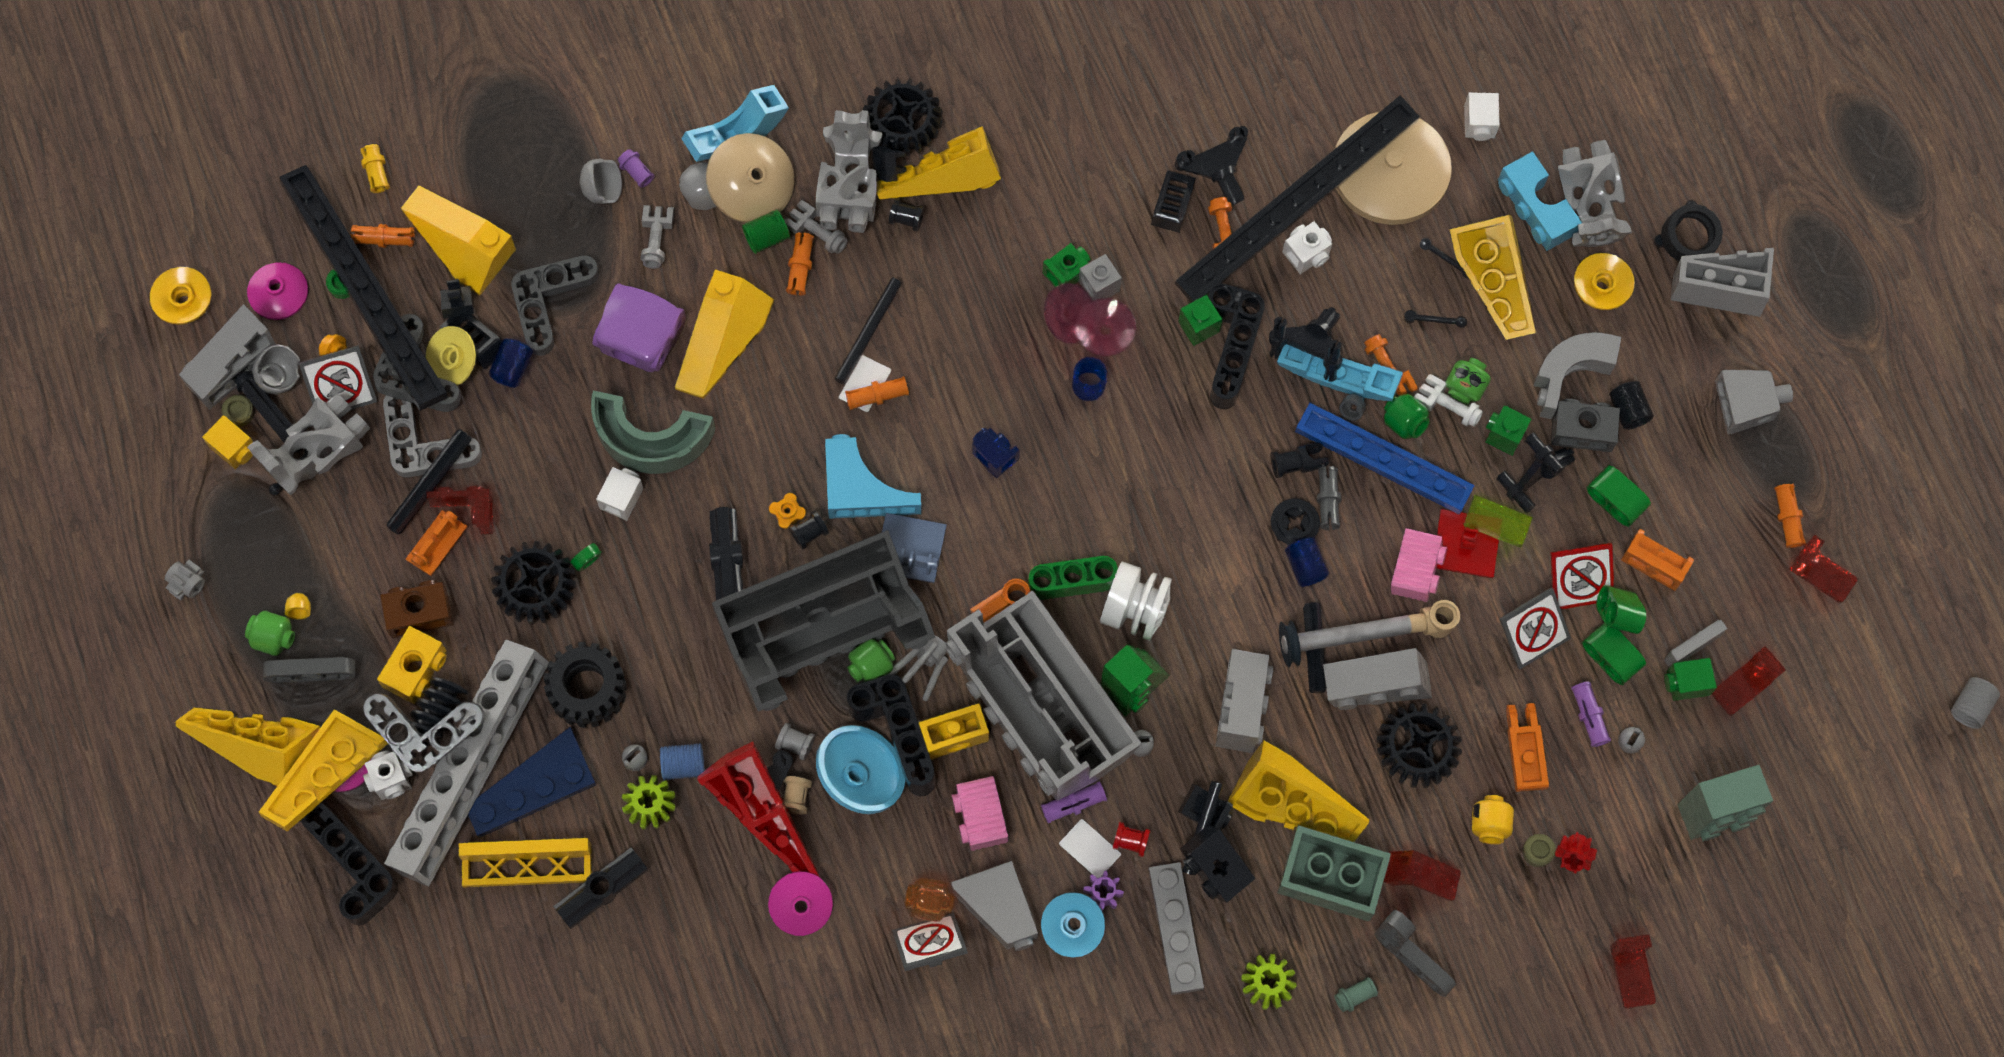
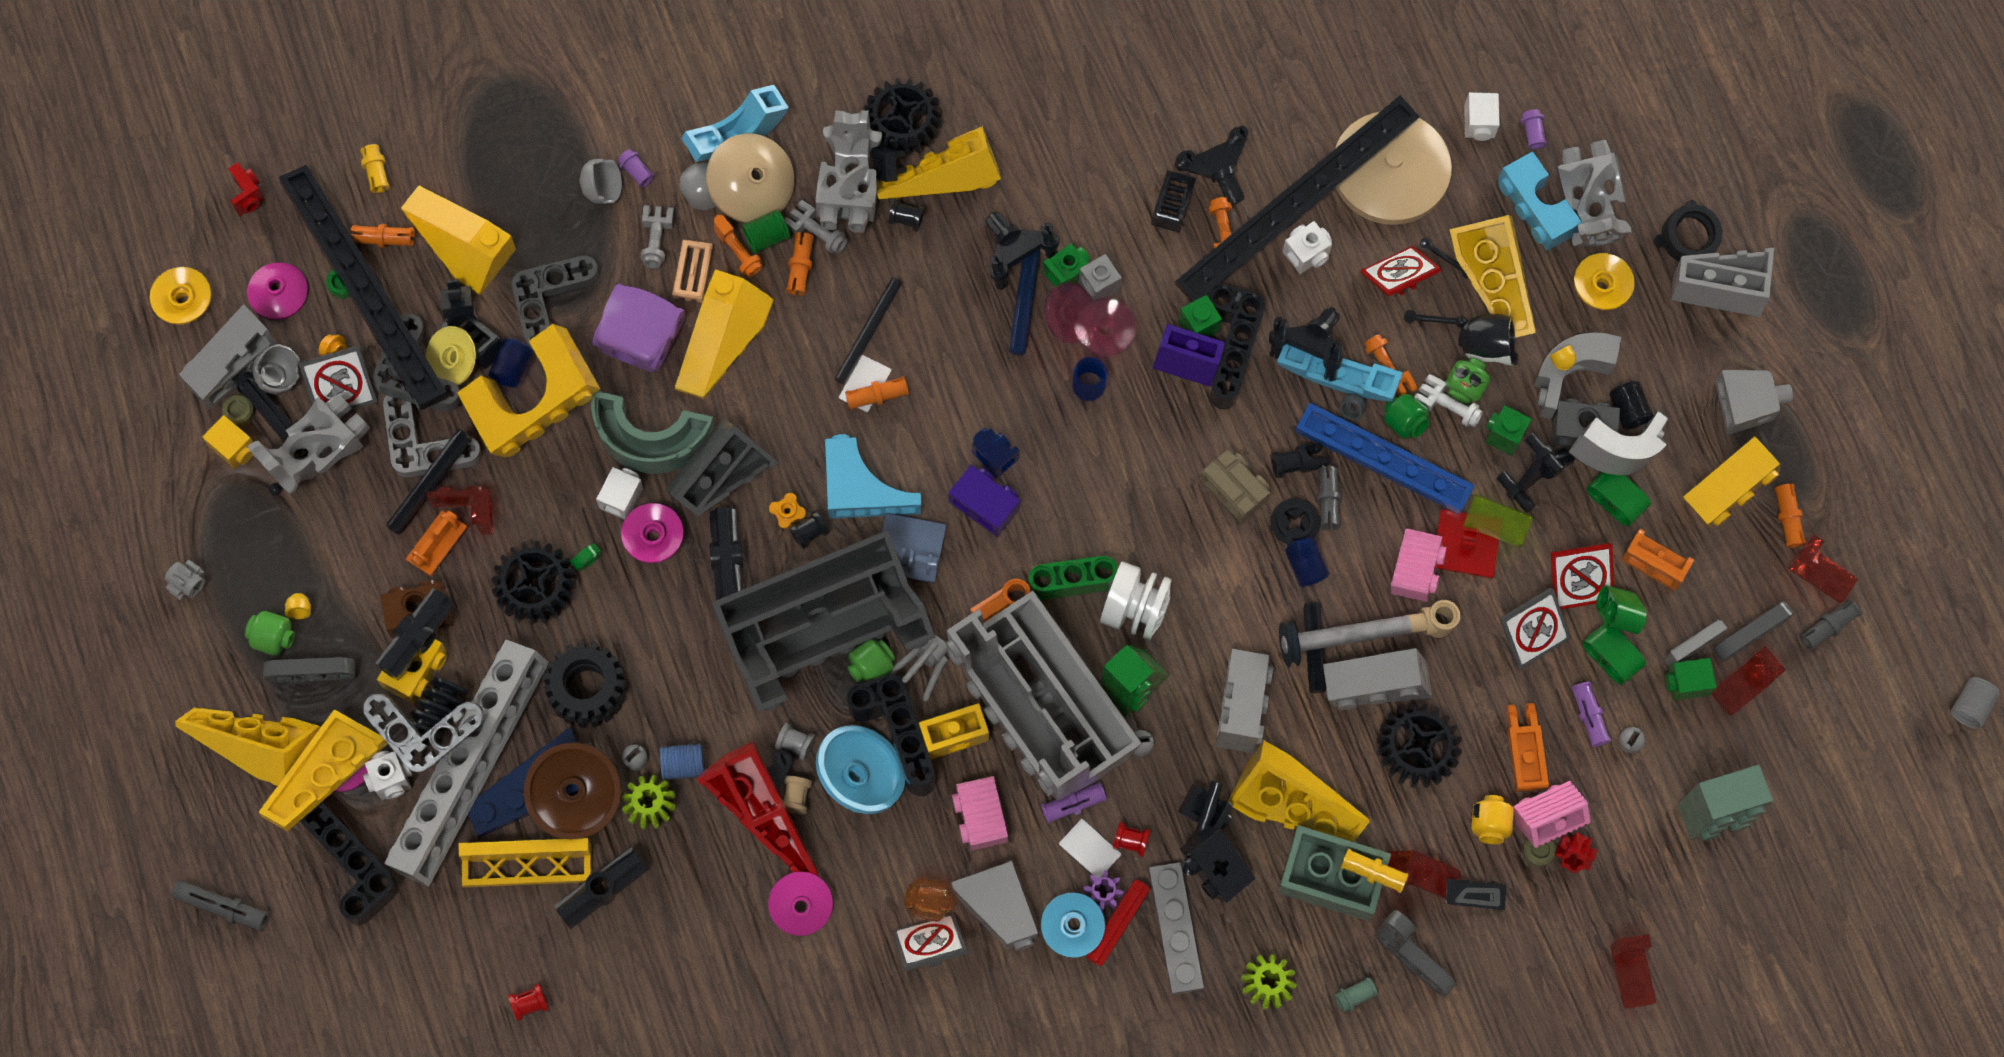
none -> dark grey pin [172,879,269,932]
none -> red bracket [228,162,264,216]
none -> black piece [375,588,456,681]
none -> yellow arch [457,324,600,457]
none -> red bush [508,983,549,1021]
none -> reddish brown dish [524,742,621,839]
none -> dark pink dish [621,503,684,563]
none -> dark grey wedge [665,418,779,516]
none -> light nougat tile [672,239,713,303]
none -> orange hinge [714,215,763,277]
none -> dark purple brick [948,465,1020,538]
none -> black axle [985,212,1059,290]
none -> dark blue axle [1009,249,1040,356]
none -> red axle [1087,880,1150,967]
none -> dark purple brick [1153,324,1225,387]
none -> dark tan brick [1200,449,1270,523]
none -> yellow pin [1341,849,1409,893]
none -> piece [1360,246,1441,297]
none -> black sticker [1446,879,1506,910]
none -> black piece [1458,314,1518,365]
none -> bright pink brick [1513,781,1591,848]
none -> medium lavender pin [1521,109,1547,150]
none -> yellow hinge [1549,345,1576,371]
none -> arch [1569,411,1668,475]
none -> yellow wedge [1683,437,1780,528]
none -> dark grey beam [1713,601,1795,662]
none -> dark grey pin [1800,599,1862,651]

